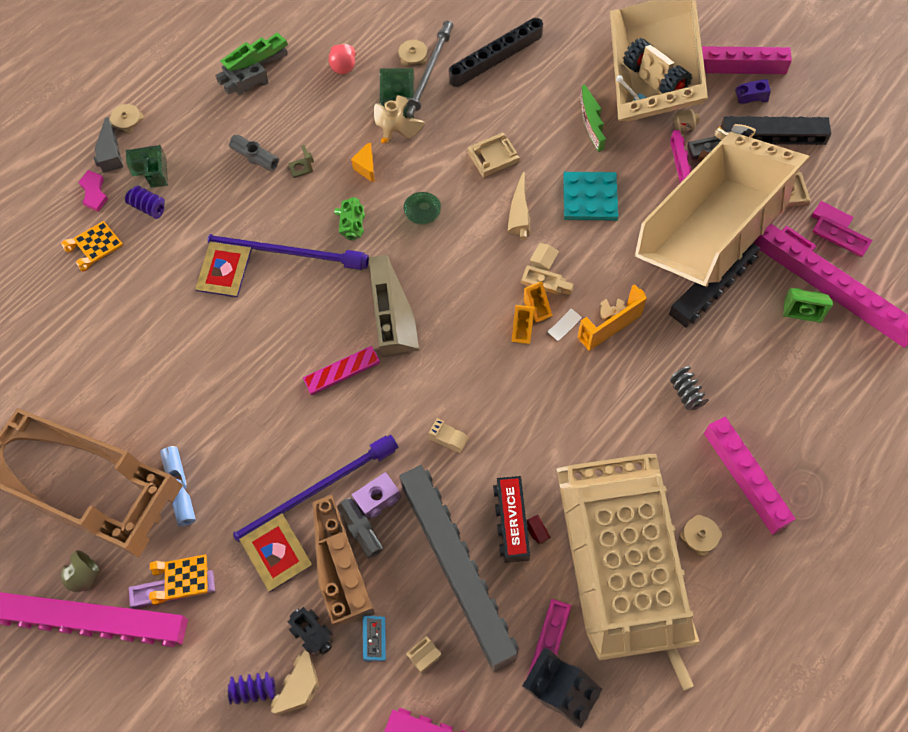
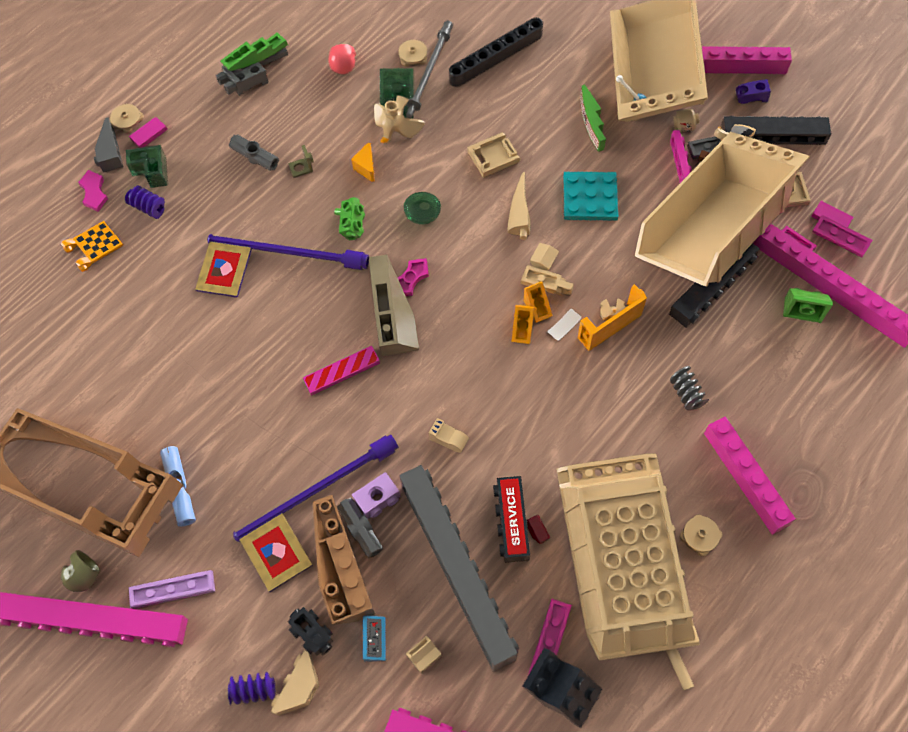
light orange flag [149,554,208,605] -> none
plate [623,38,692,94] -> none
none -> dark pink tile [129,117,168,149]
none -> dark pink tile [397,258,429,297]

